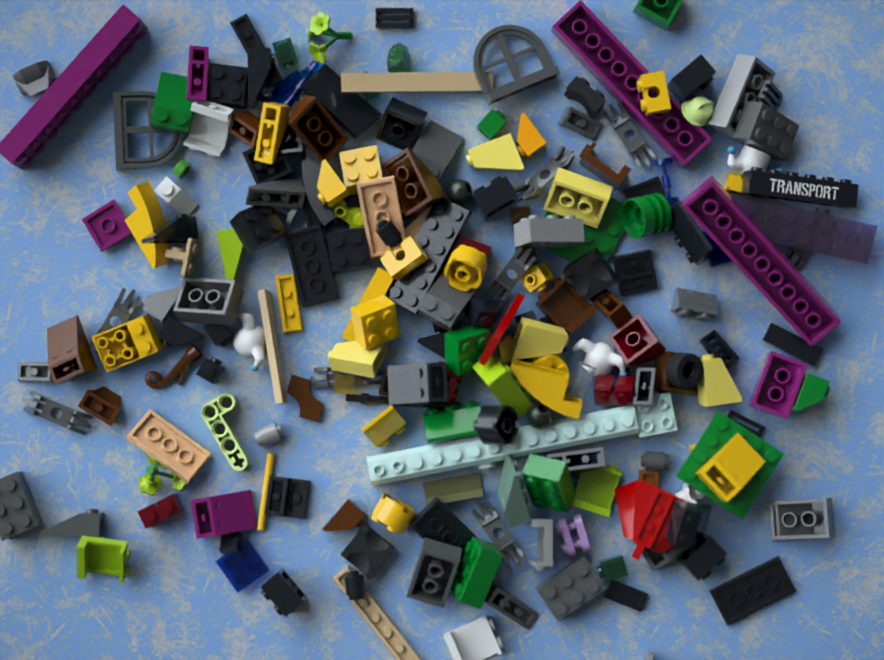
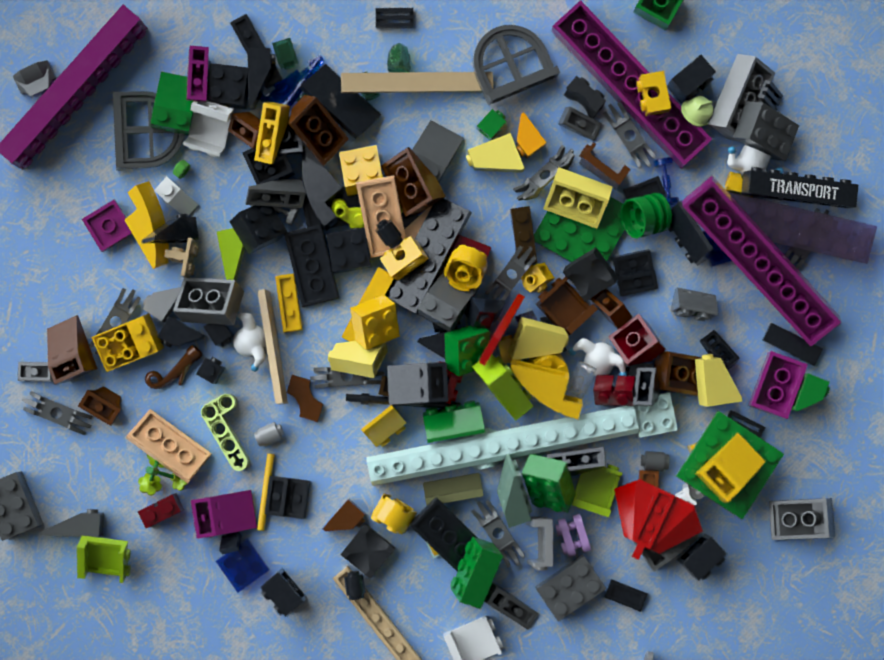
lime plant [308,12,352,64] -> none
yellow slope [317,159,349,208] -> none
clear yellow tile [334,374,355,395] -> none
black slope [376,97,428,150] -> none
dark grey brick [407,537,462,608] -> none
pearl dark grey piece [447,179,473,206] -> none
black brick [472,176,518,220] -> none
black brick [474,405,518,445] -> none
light grey brick [514,215,584,247] -> none
pearl dark grey piece [526,402,553,429] -> none
clear green brick [597,554,628,581] -> none
black tyre [665,353,704,388] -> none
black slope [665,501,712,549] -> none
black tile [709,556,796,626] -> none

